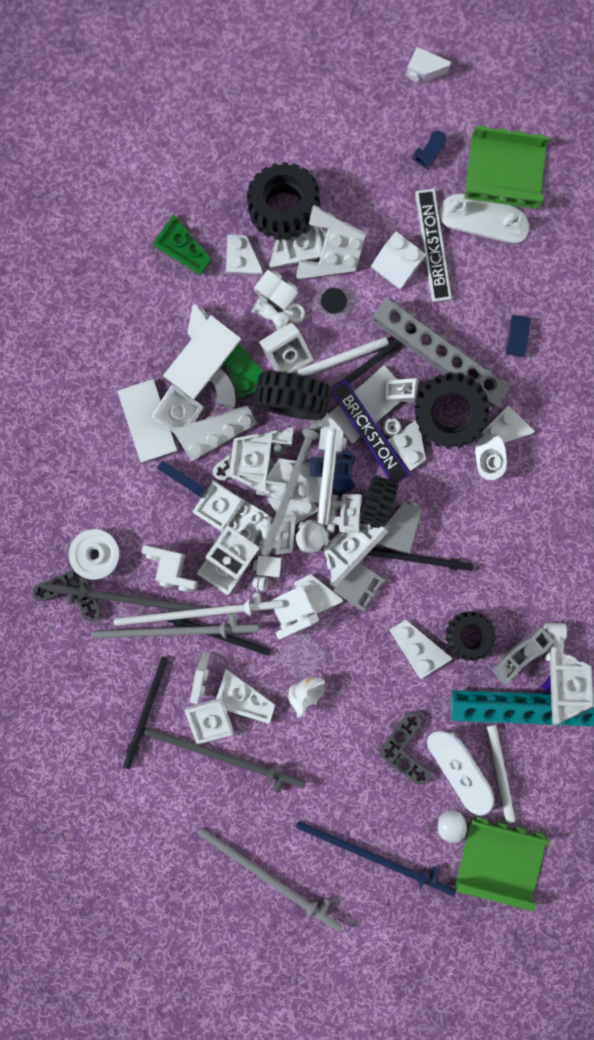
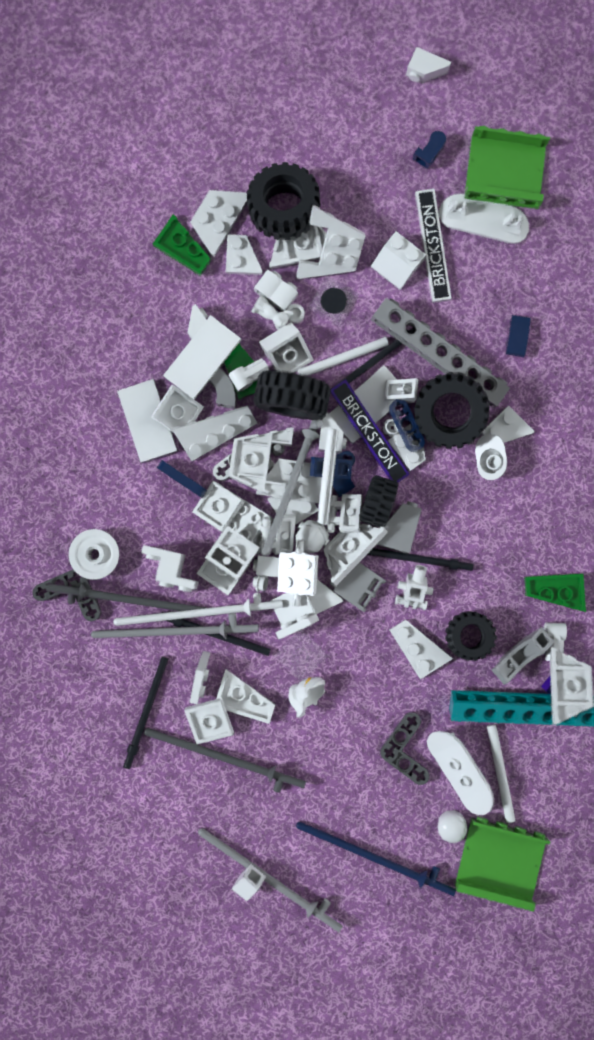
none -> white wing [190,190,247,257]
none -> white piece [229,358,269,392]
none -> white brick [232,864,266,901]
none -> white plate [278,540,318,607]
none -> dark blue beam [389,399,425,452]
none -> white piece [395,565,433,610]
none -> green wing [524,574,586,612]

